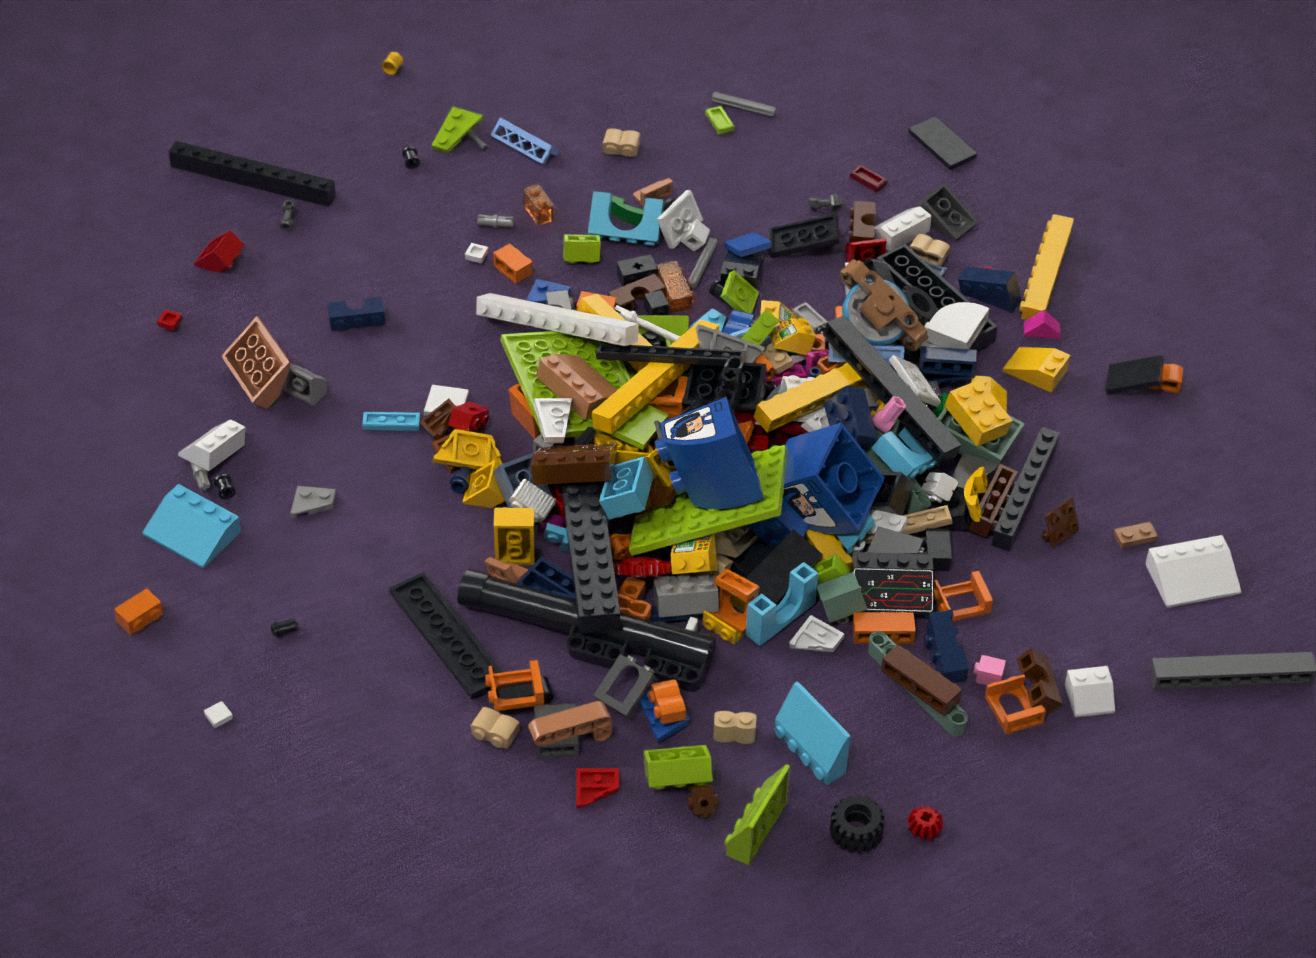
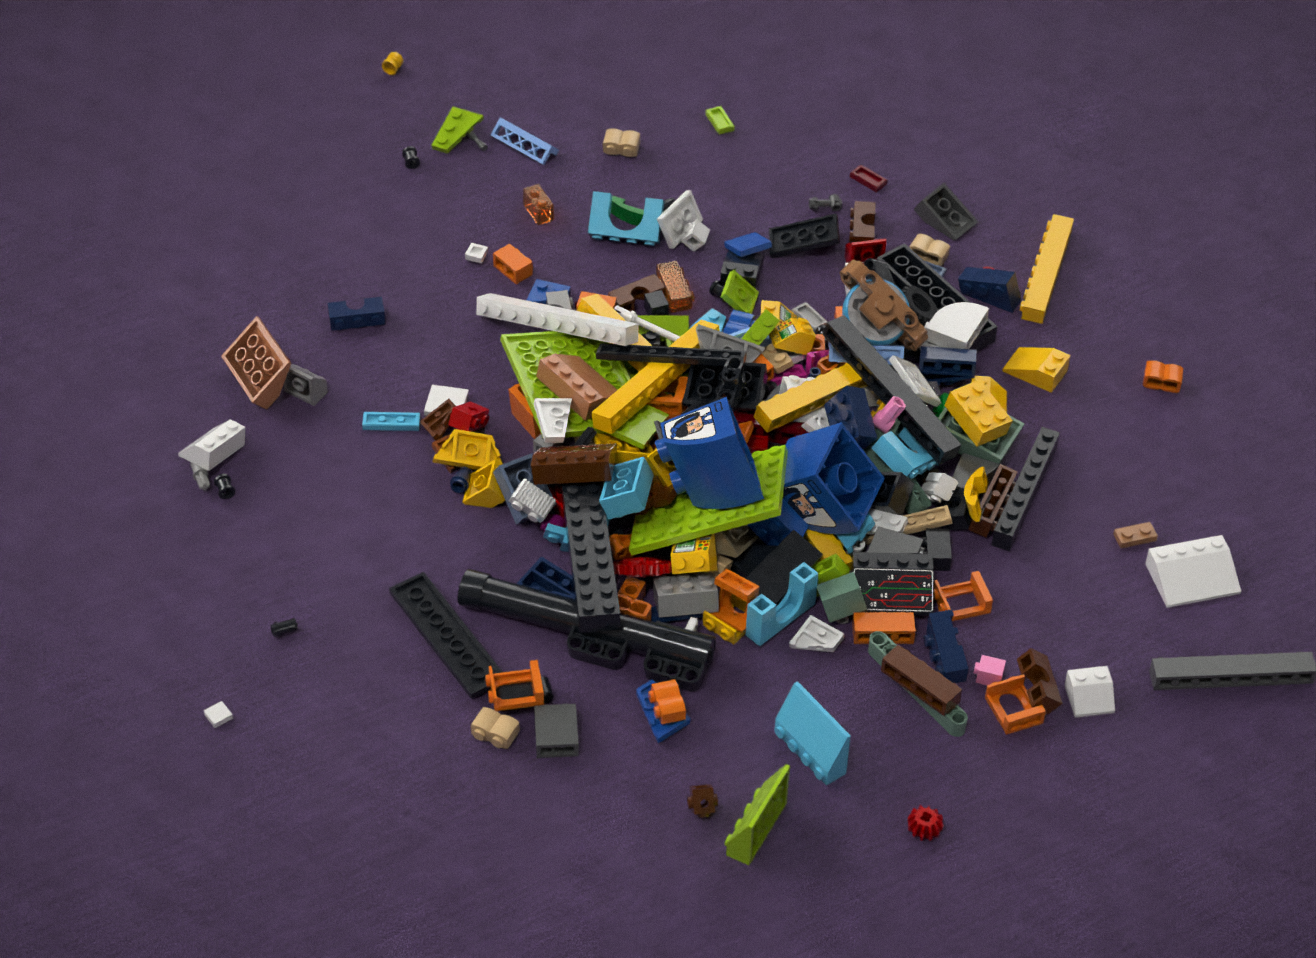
orange brick [114,588,163,636] -> none
medium azure slope [142,484,241,569] -> none
red plate [157,310,183,331] -> none
black brick [168,141,336,207] -> none
red slope [193,230,245,273] -> none
dark grey bar [280,200,296,231] -> none
light grey wing [290,486,336,519] -> none
light grey pin [477,214,514,228] -> none
nougat panel [484,557,528,583] -> none
yellow brick [494,508,535,565] -> none
nougat beam [528,701,612,746] -> none
lime brick [563,234,601,264] -> none
red wing [576,768,619,809] -> none
dark grey panel [593,654,658,721] -> none
black brick [617,254,657,287] -> none
nougat panel [633,178,673,207] -> none
lime brick [644,745,713,789] -> none
light grey axle [688,237,718,289] -> none
light grey axle [712,92,776,117] -> none
tan brick [713,711,756,744] -> none
black tyre [830,795,885,854] -> none
white slope [874,206,931,251] -> none
black tile [908,116,977,170] -> none
dark pink slope [1023,310,1061,339] -> none
reddish brown hinge [1041,497,1079,548] -> none
black tile [1105,355,1164,394] -> none

